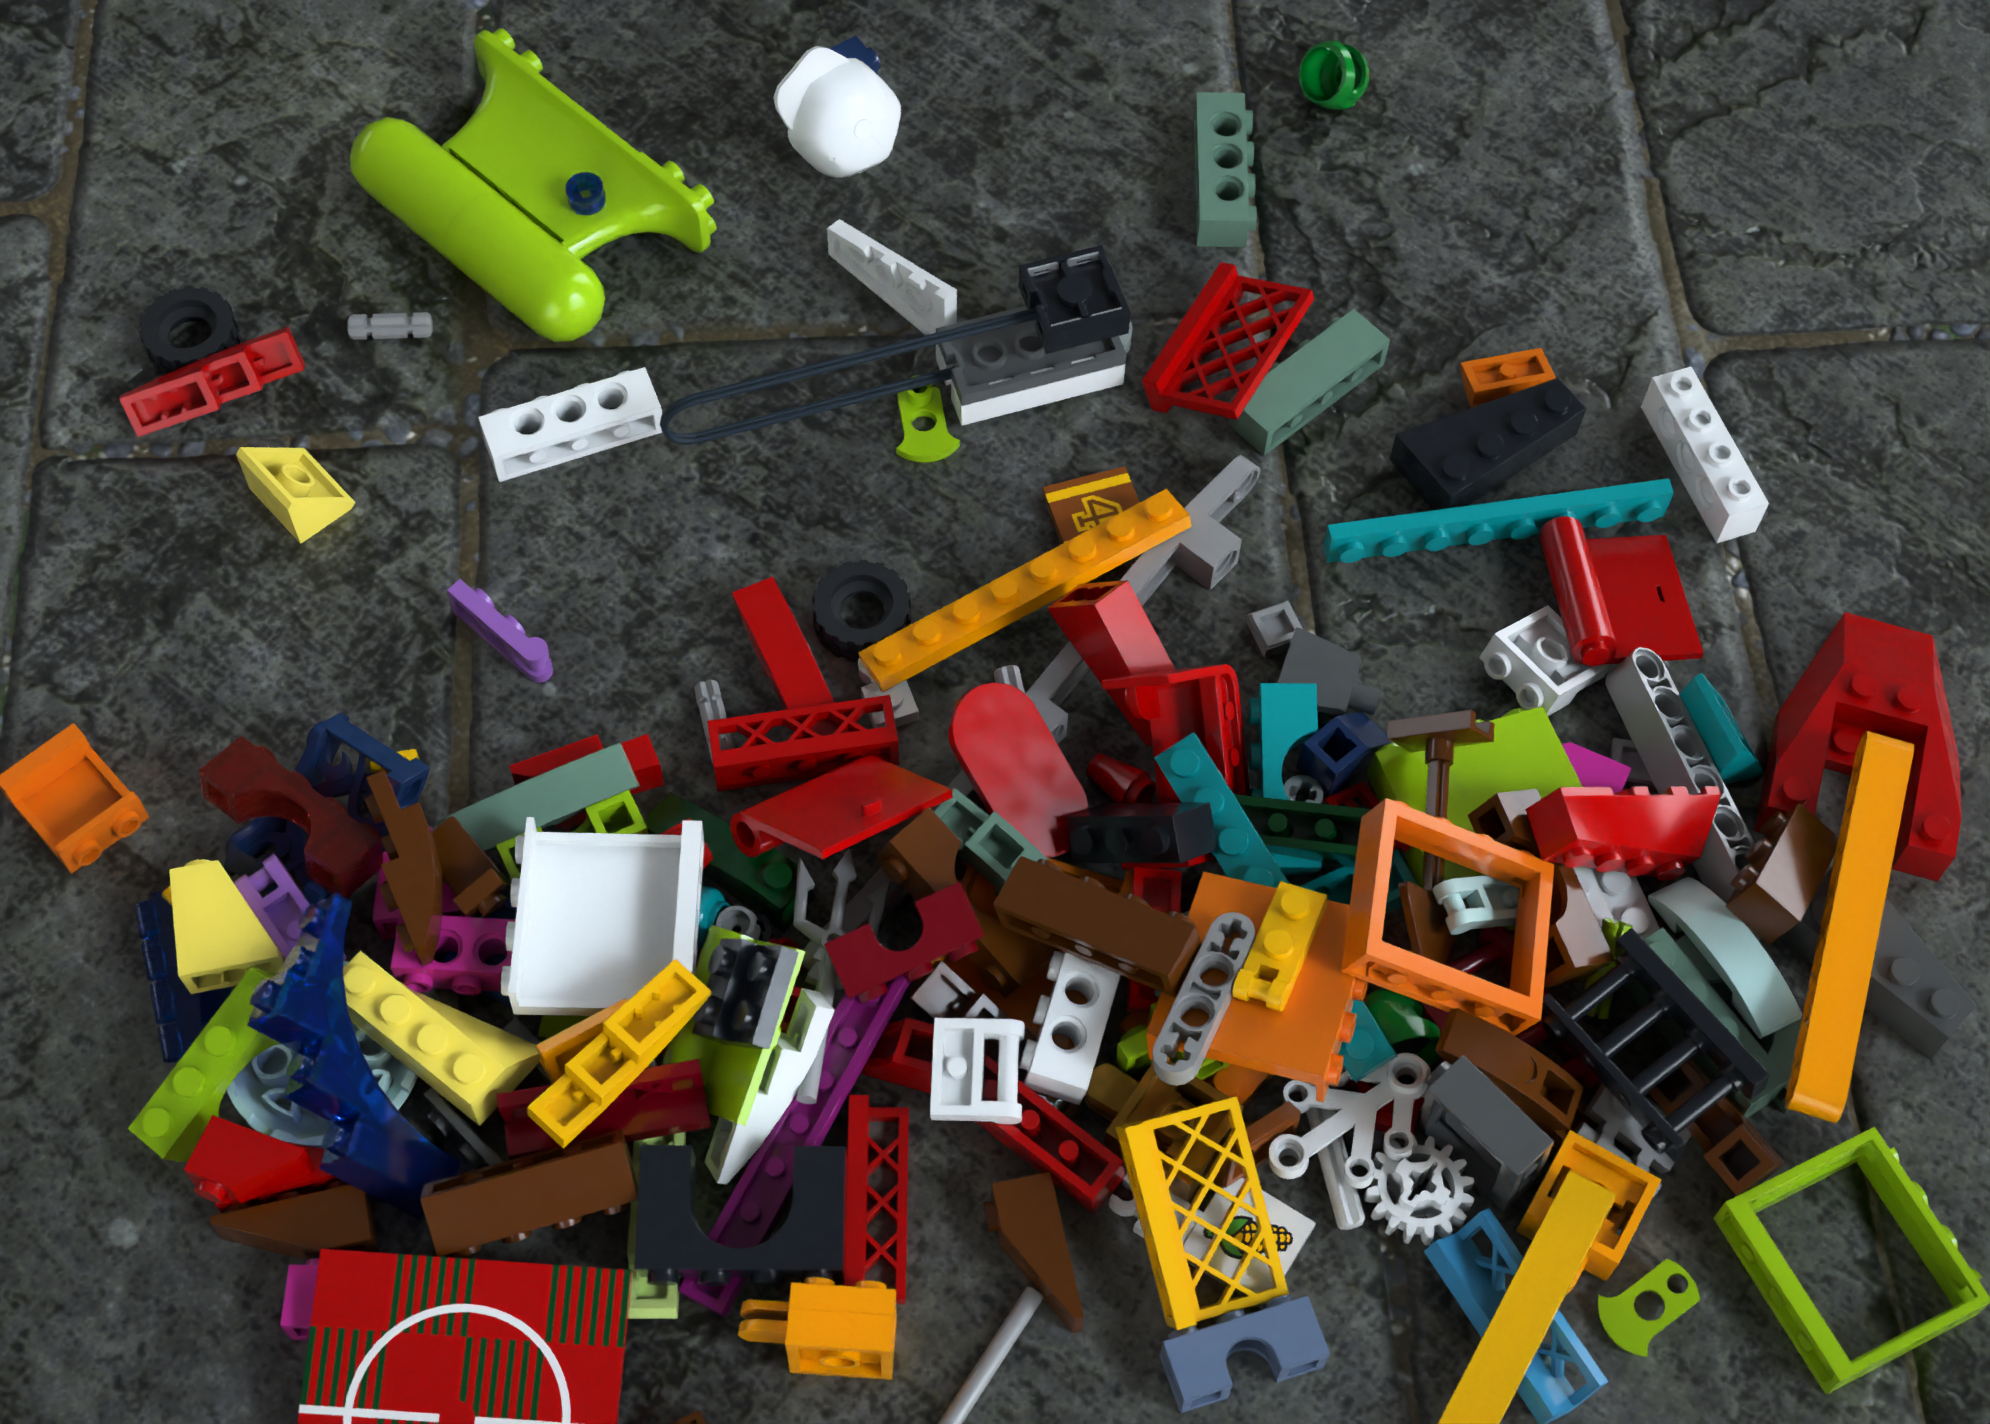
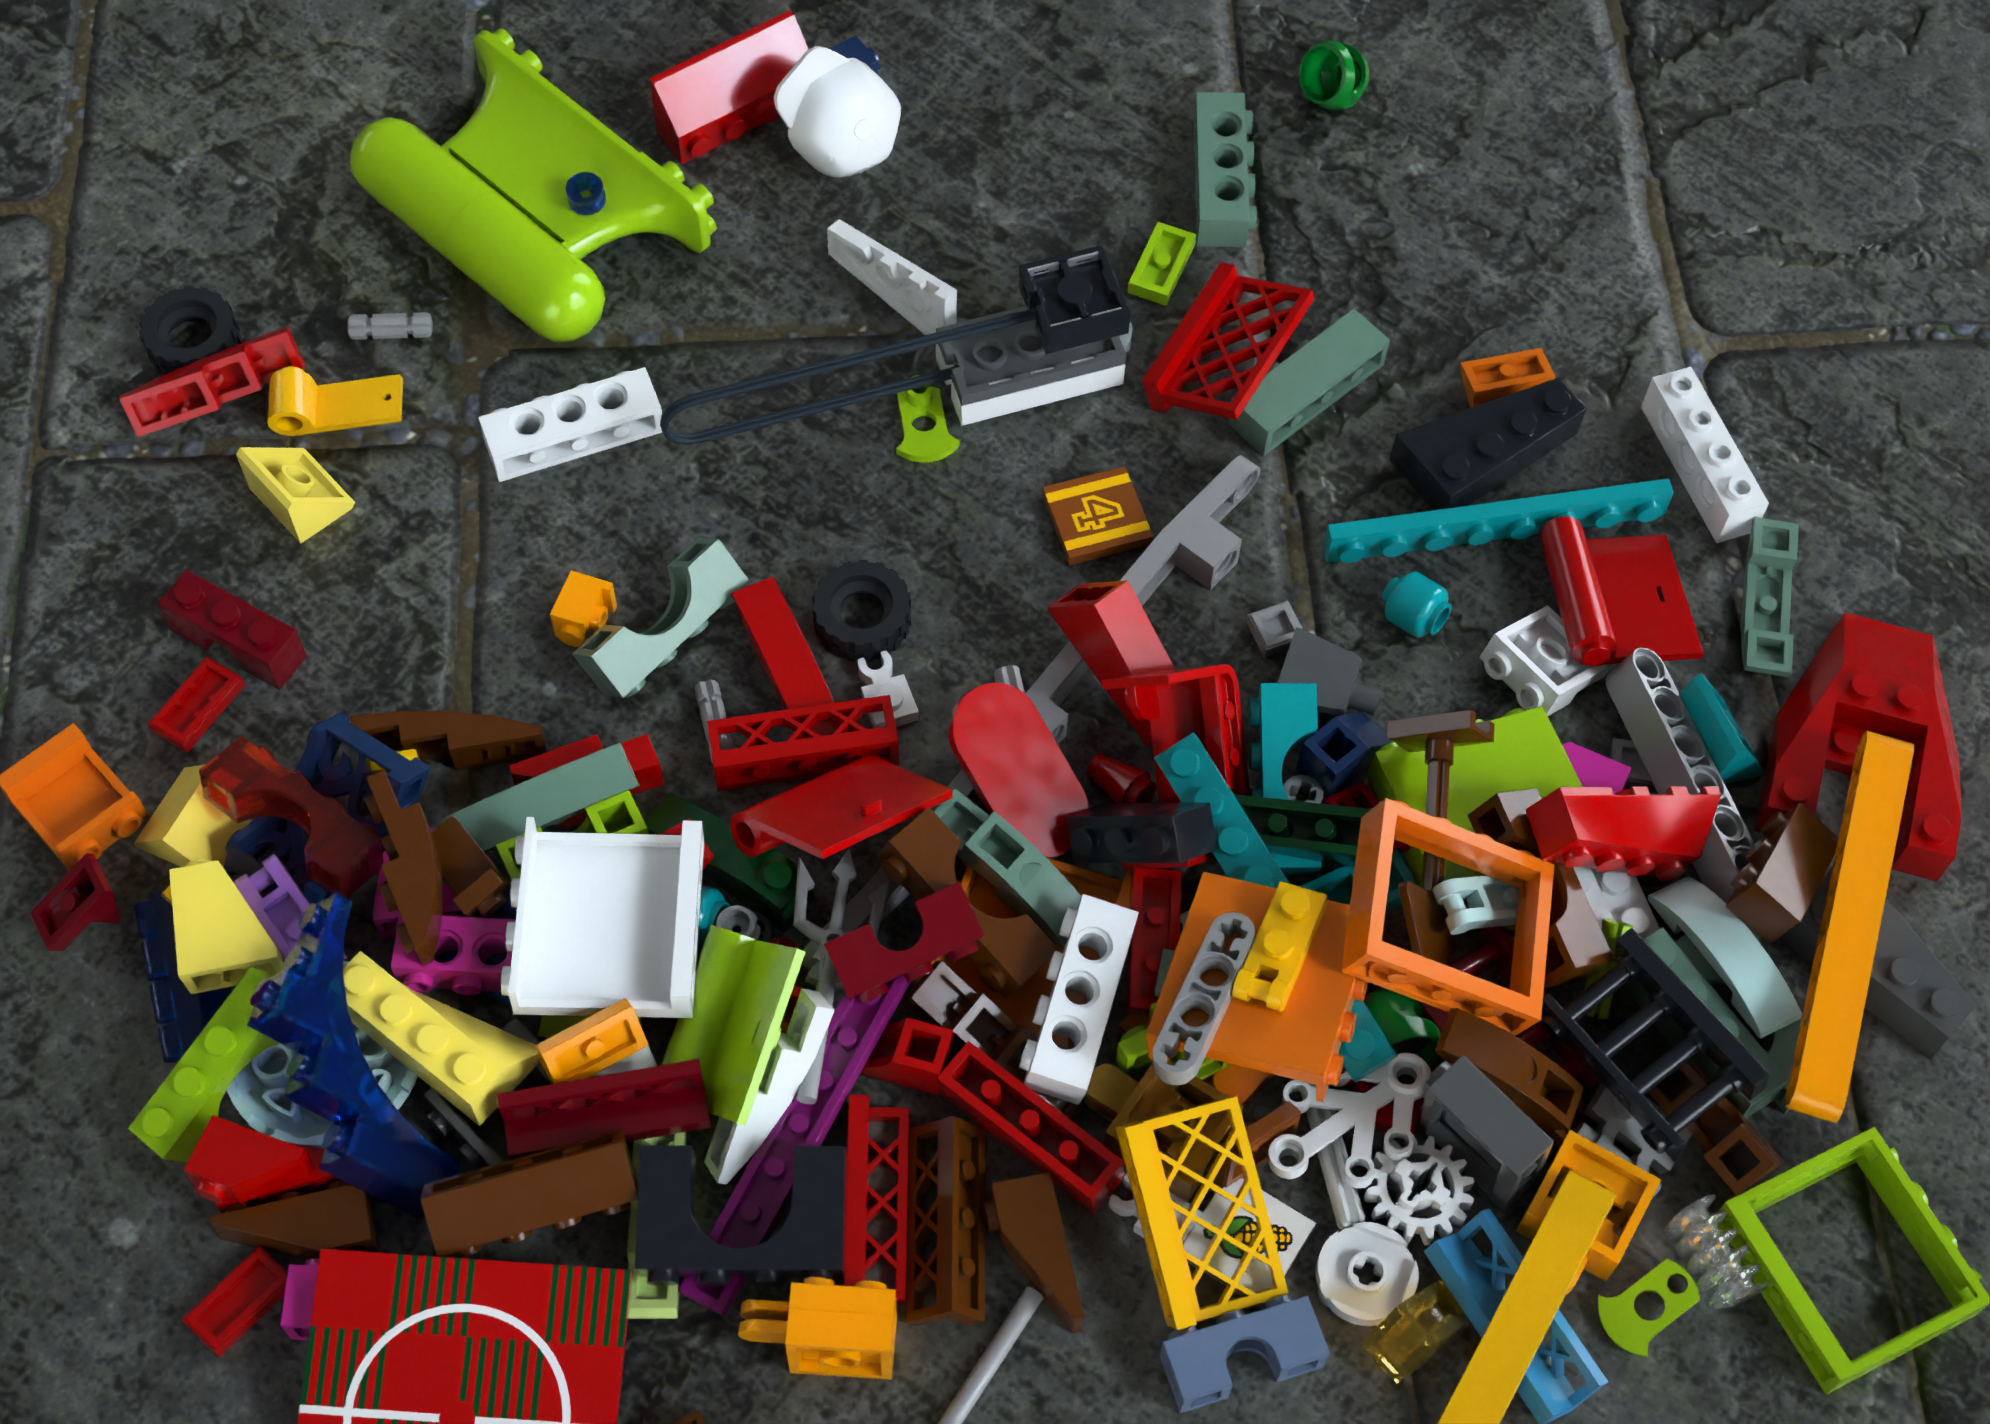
medium lavender plate [447,579,553,683] -> none
yellow slope [527,959,711,1149] -> none
black plate [692,938,799,1050] -> none
light orange plate [858,489,1192,693] -> none
white plate [930,1018,1025,1124] -> none
reddish brown brick [993,856,1201,997] -> none
none -> dark red slope [30,853,121,951]
none -> light yellow slope [134,763,266,868]
none -> red plate [148,656,246,753]
none -> dark red arch [158,570,307,690]
none -> red tile [182,1245,288,1358]
none -> yellow door [267,366,403,436]
none -> reddish brown slope [350,711,547,771]
none -> light orange brick [550,570,617,647]
none -> arch [572,538,749,698]
none -> slope [650,10,809,164]
none -> reddish brown fence [906,1116,985,1326]
none -> lime plate [1127,222,1197,306]
none -> white plate [1315,1222,1419,1327]
none -> clear yellow arch [1362,1278,1471,1384]
none -> teal head [1382,571,1452,638]
none -> clear piece [1664,1194,1770,1310]
none -> sand green slope [1741,517,1799,678]

